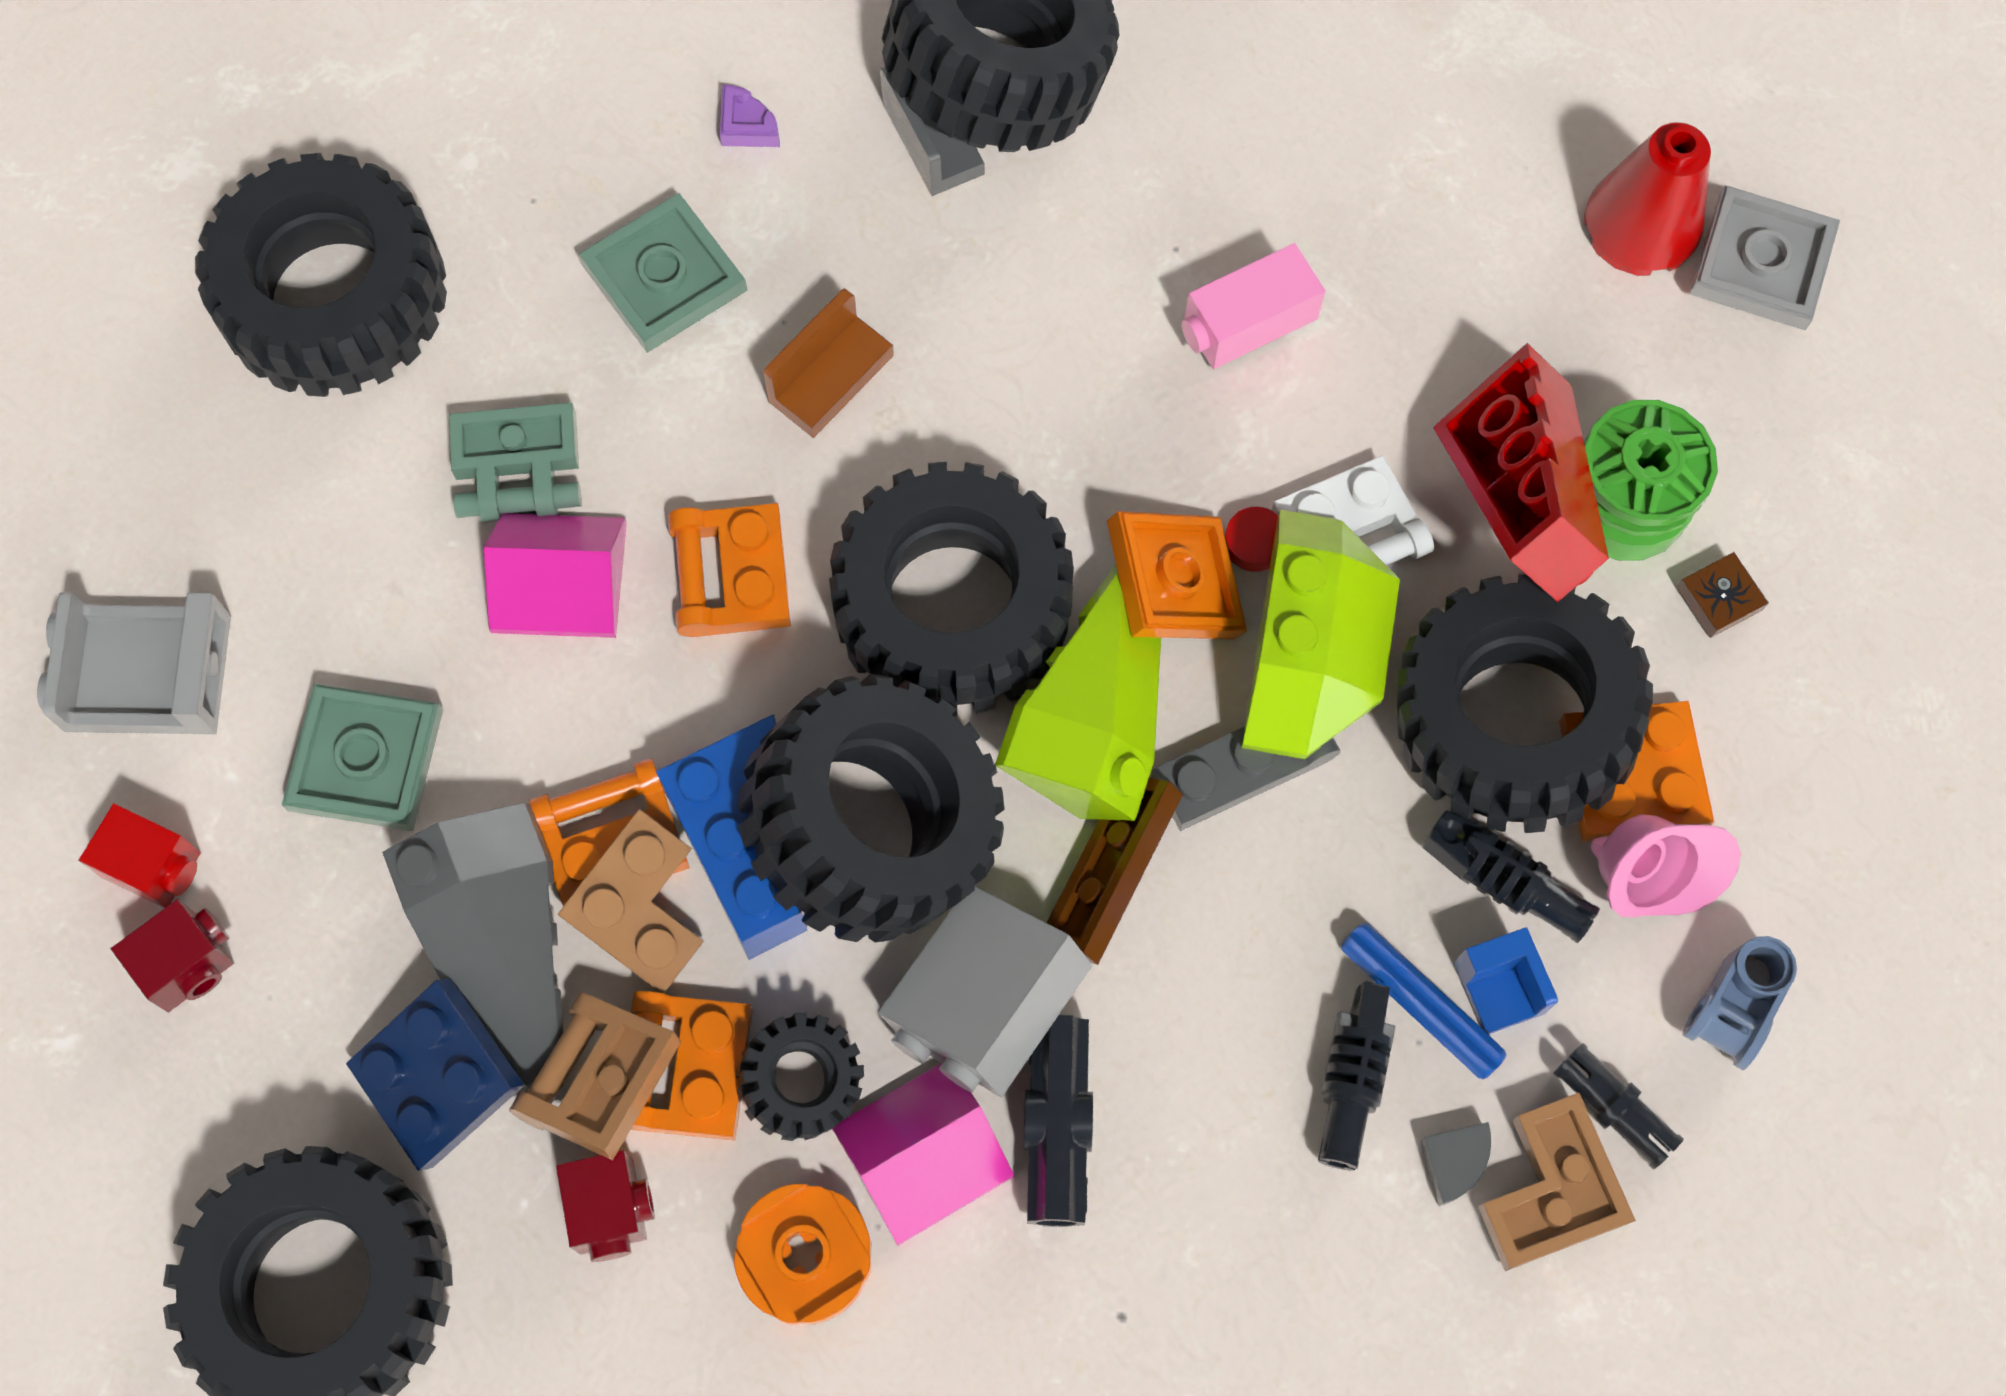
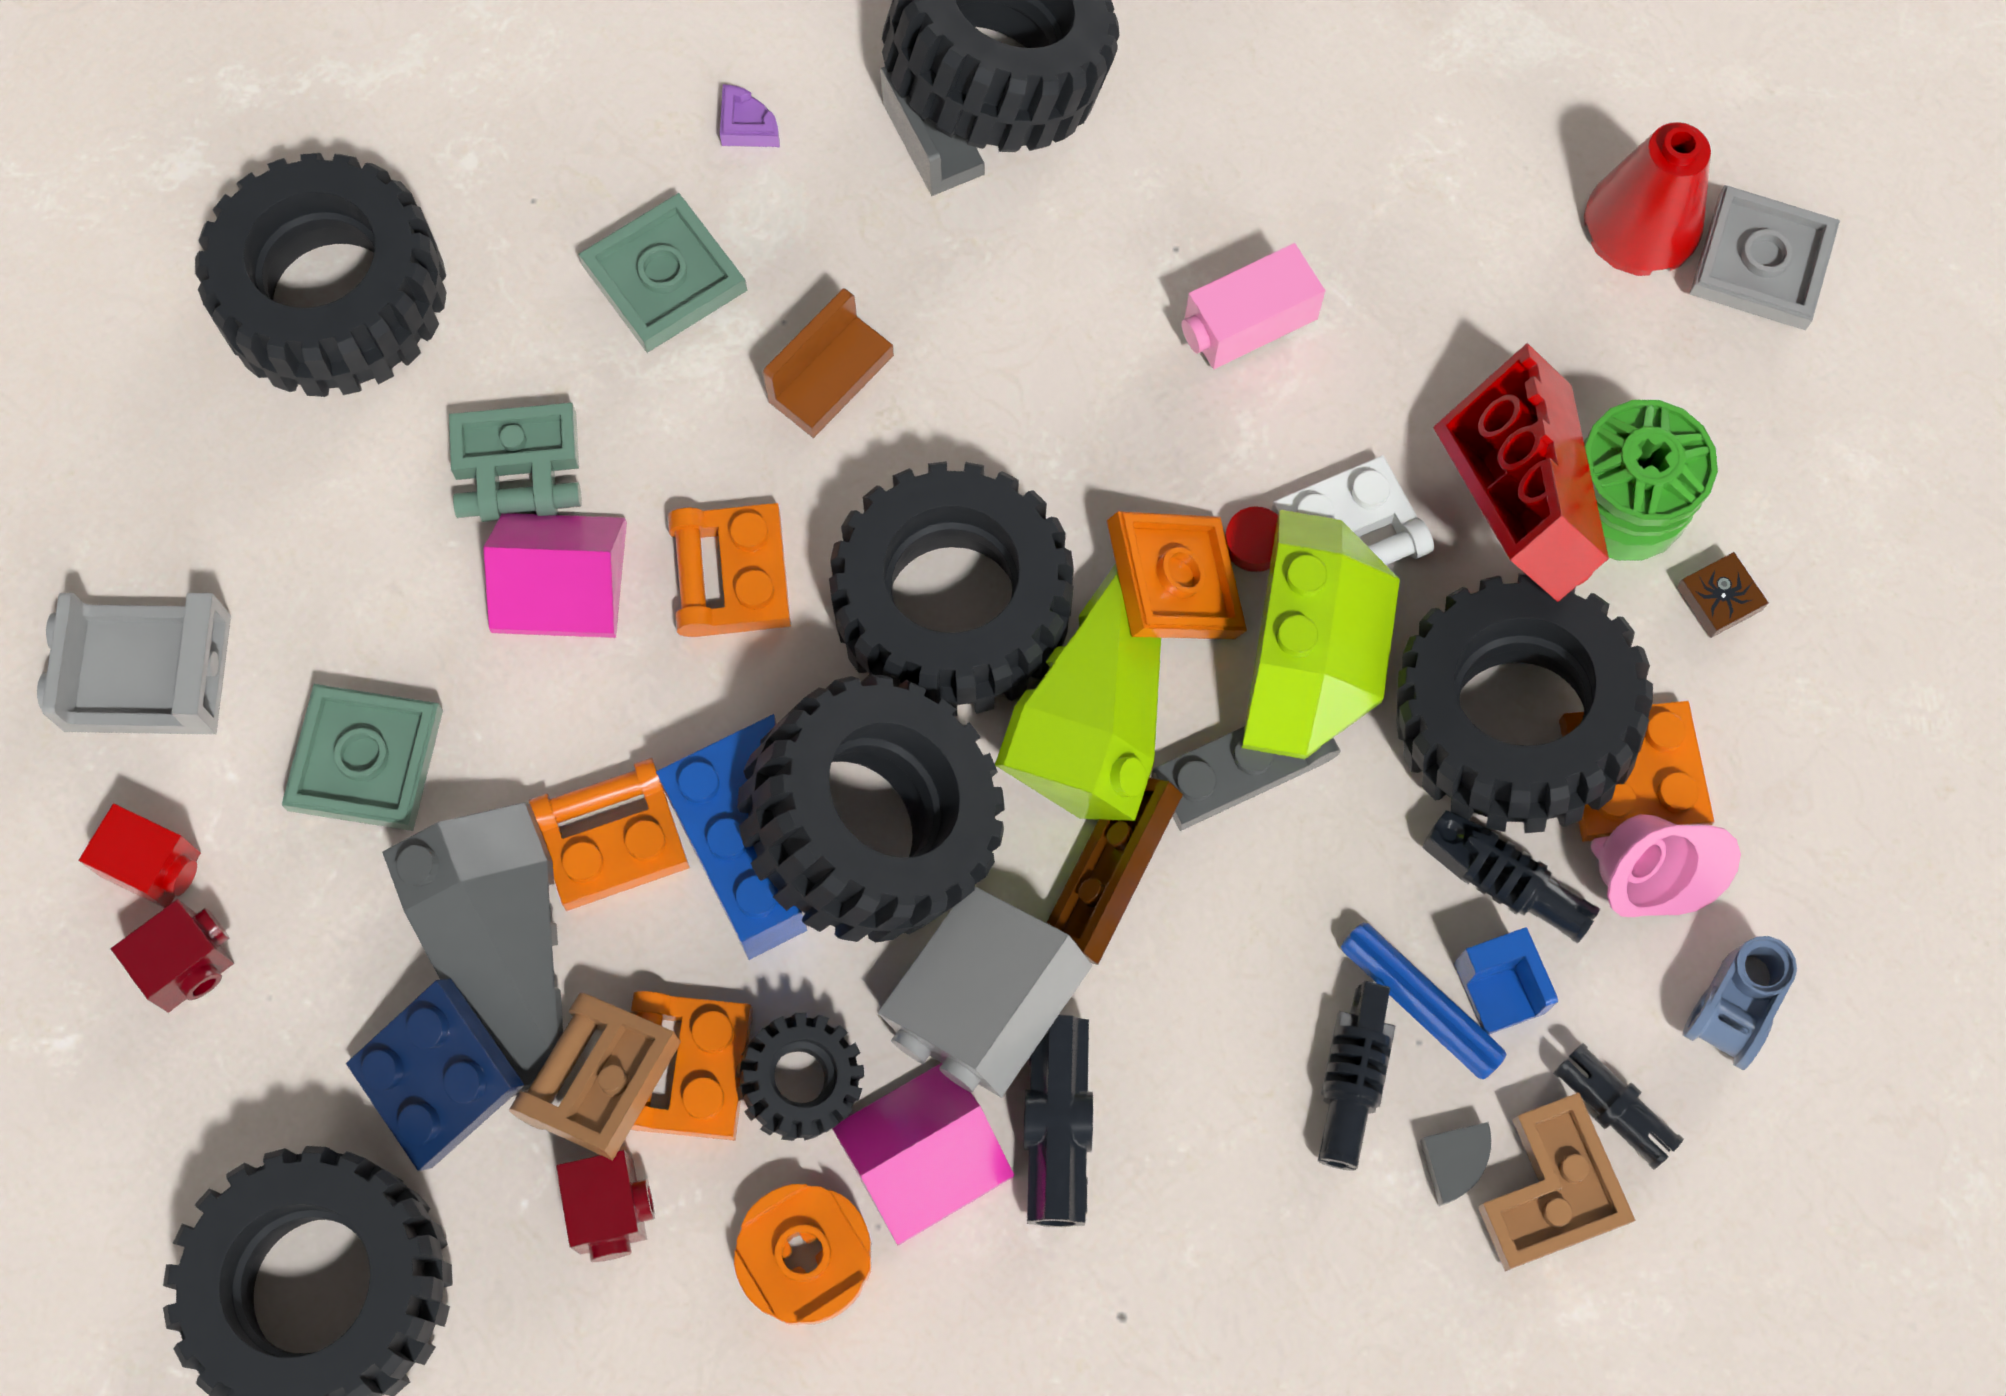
medium nougat plate [557,809,704,994] -> none

